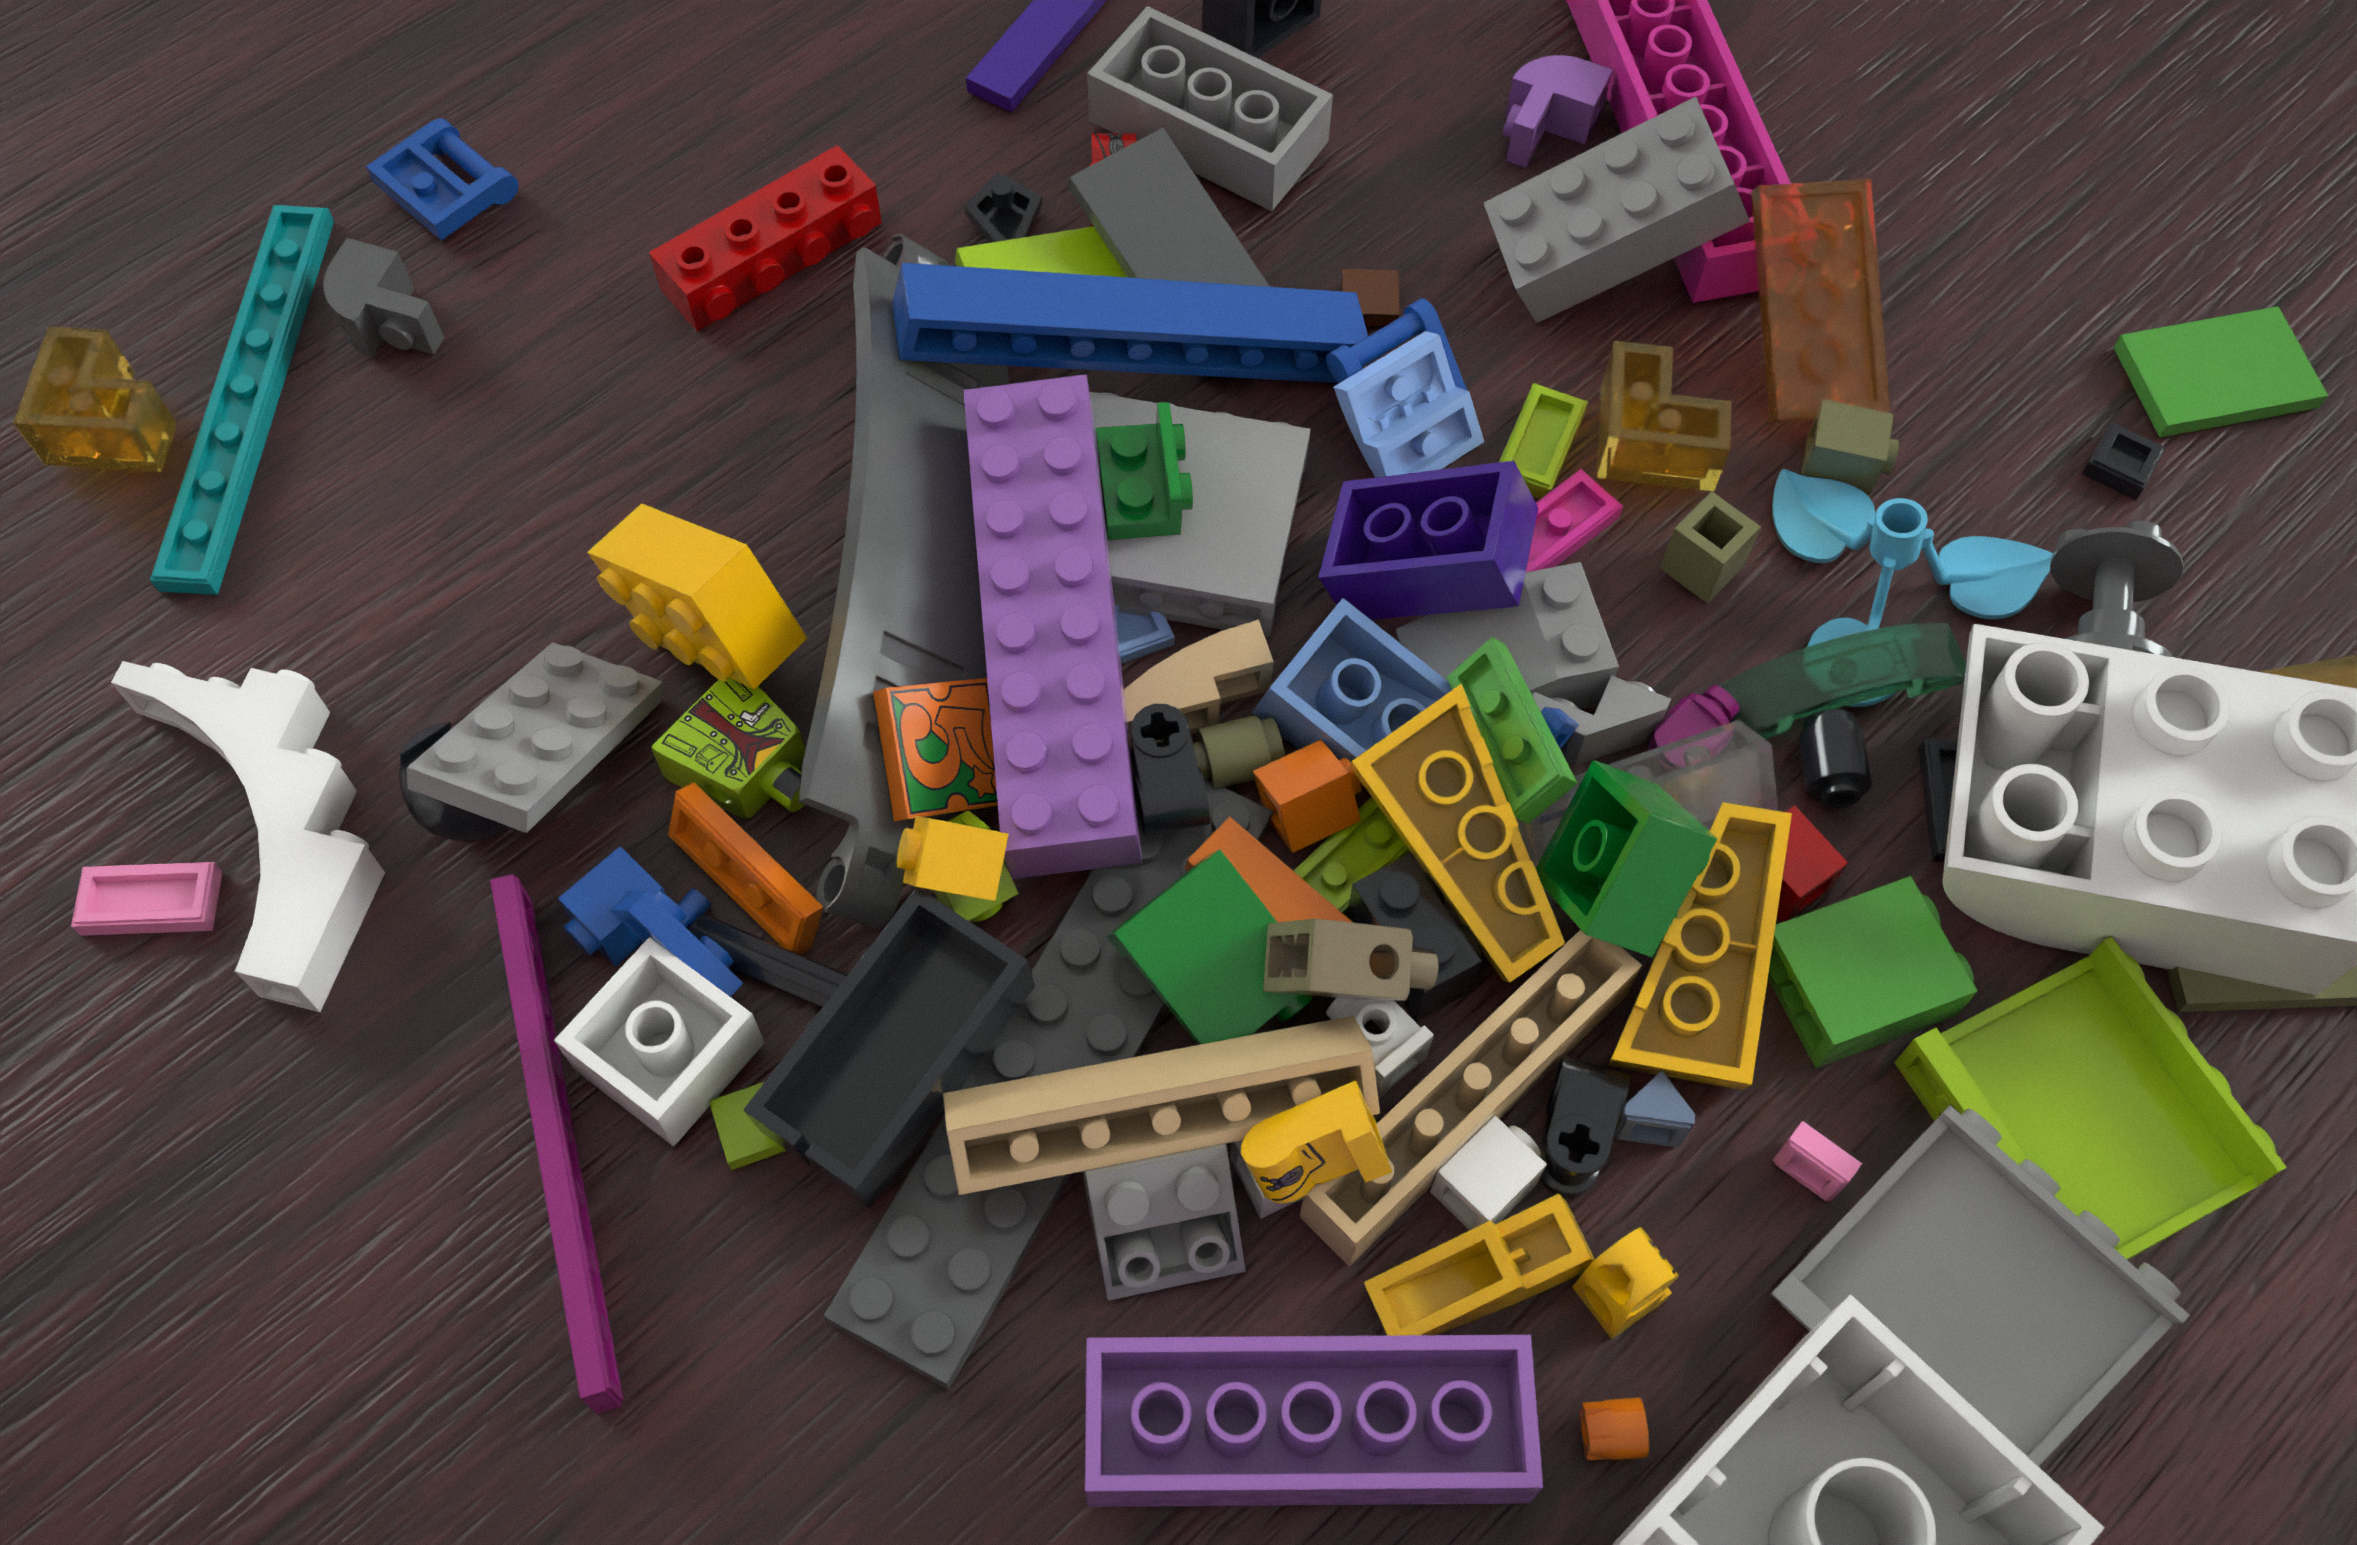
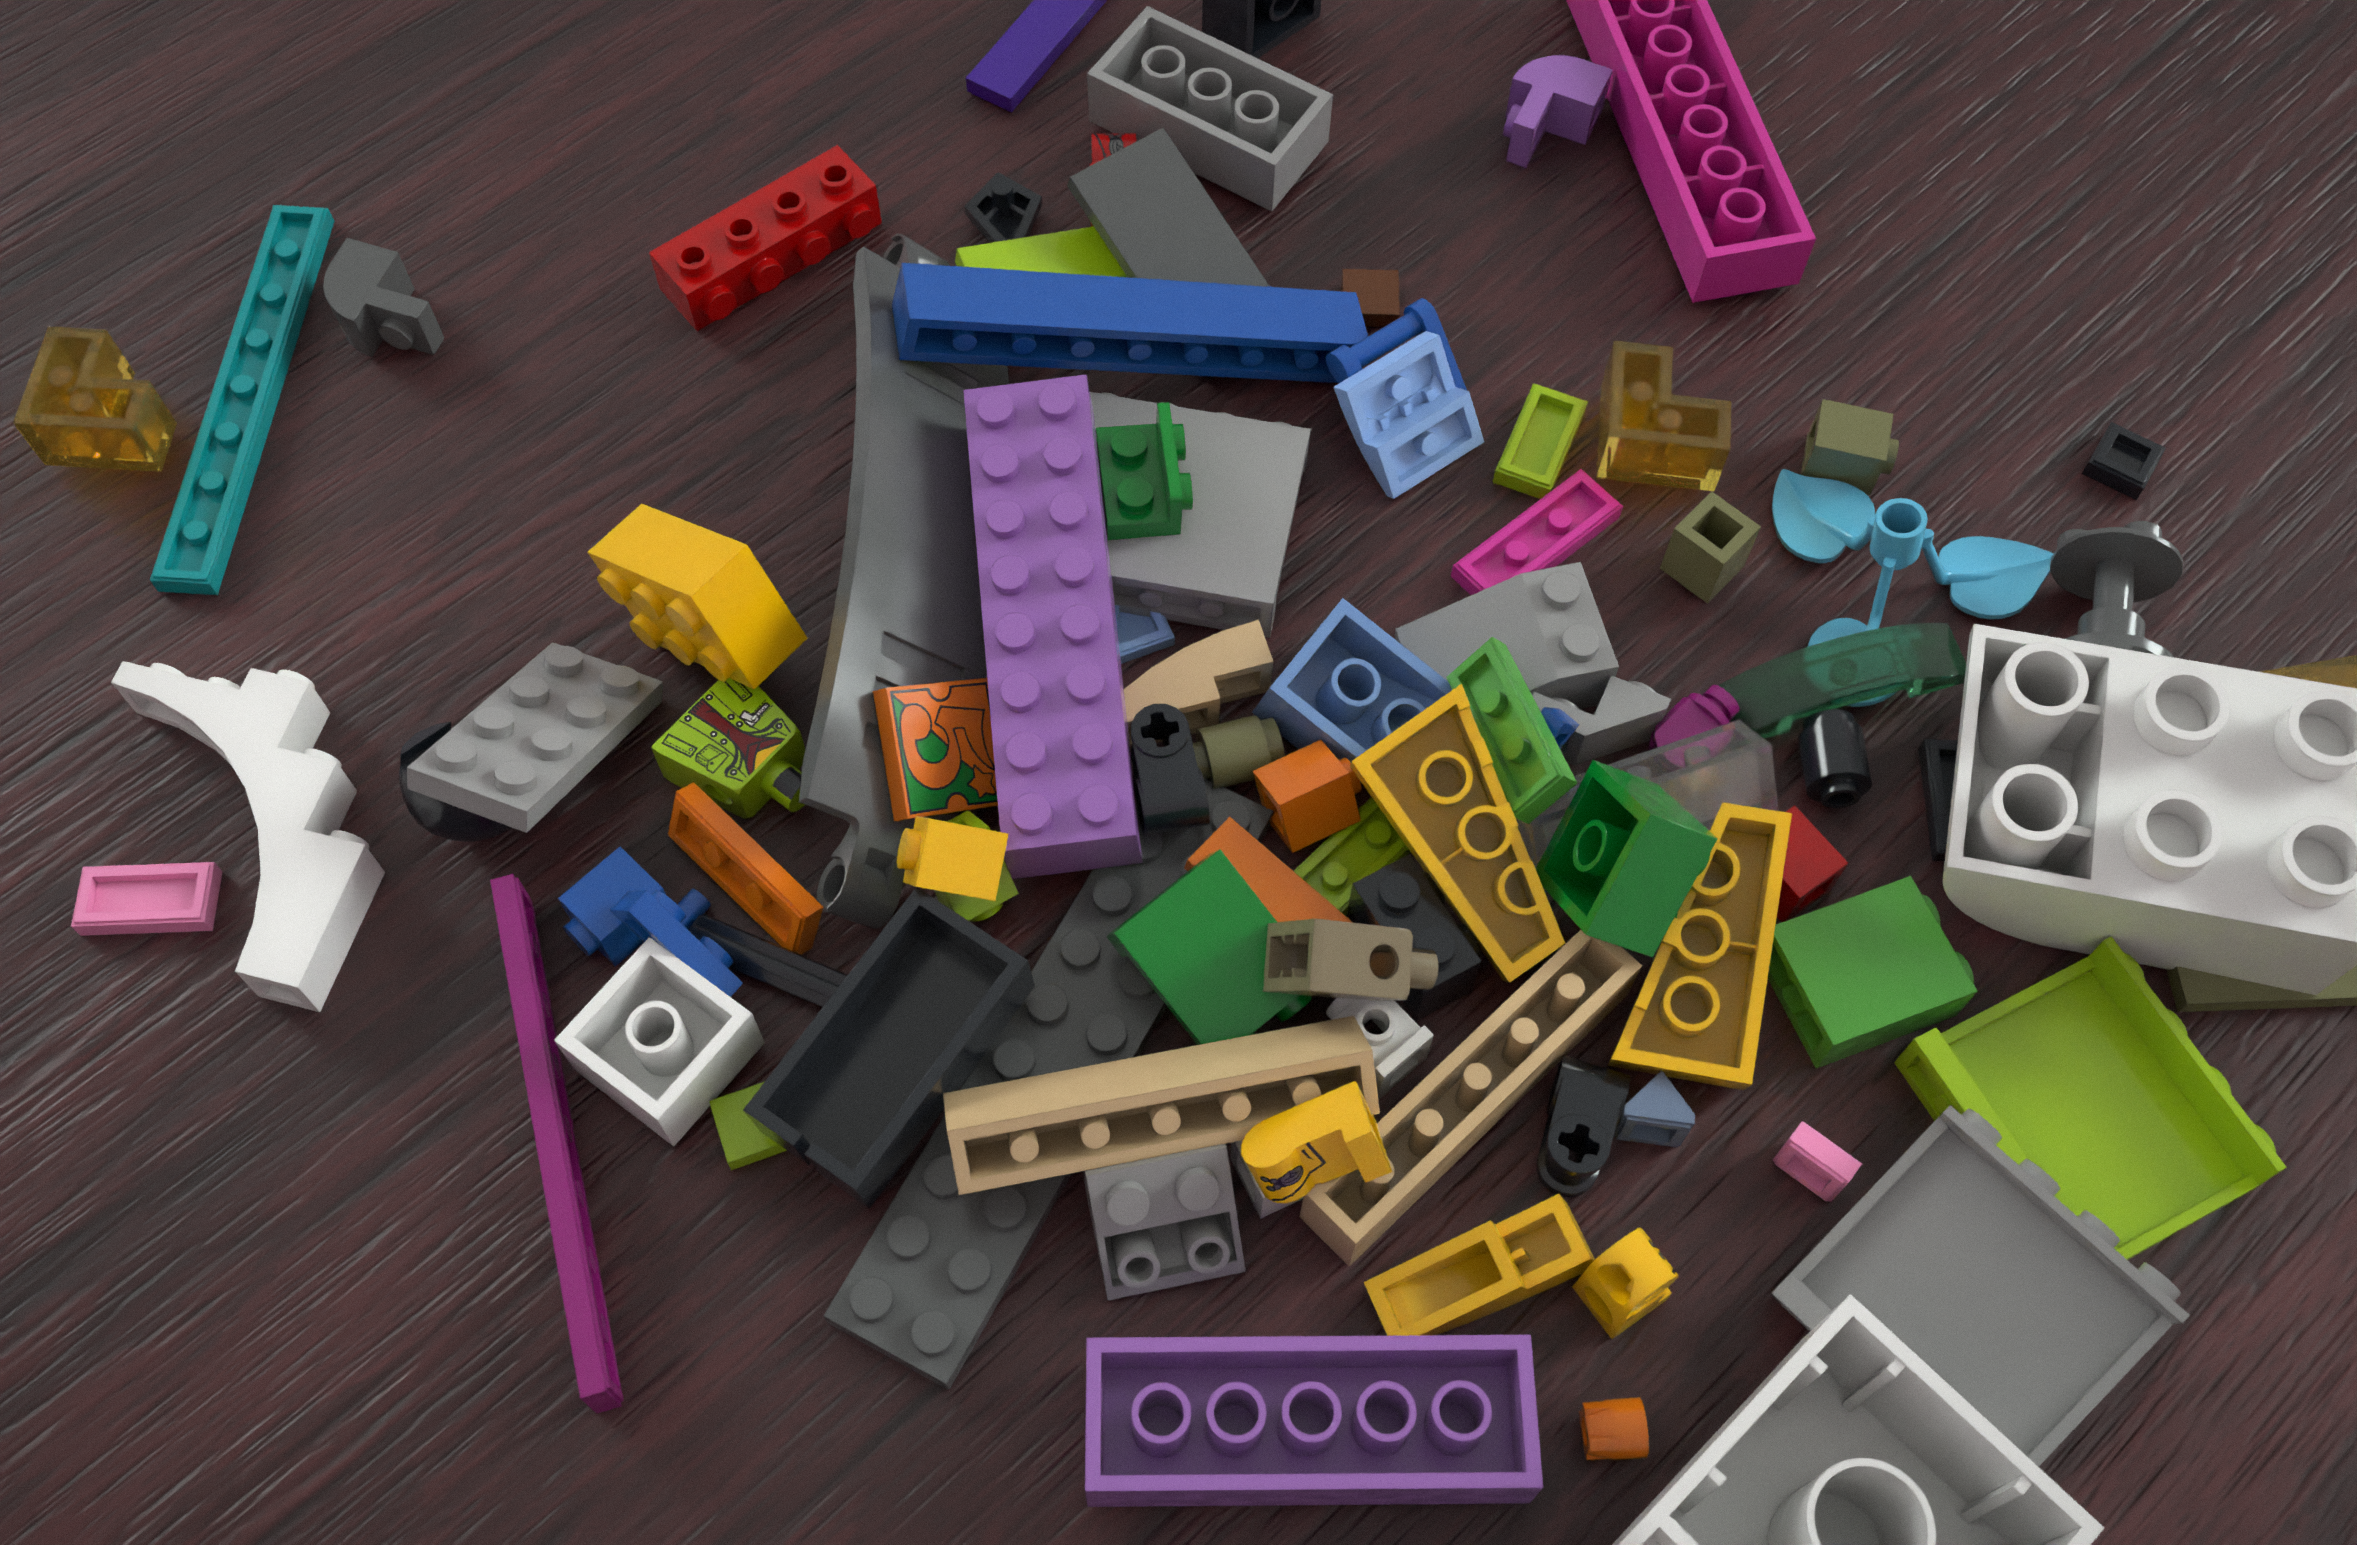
blue plate [366,118,519,240] -> none
dark purple brick [1318,461,1538,620] -> none
white brick [1430,1116,1547,1230] -> none
light grey brick [1484,97,1750,323] -> none
clear orange plate [1751,179,1890,423] -> none
bright green tile [2113,306,2328,438] -> none

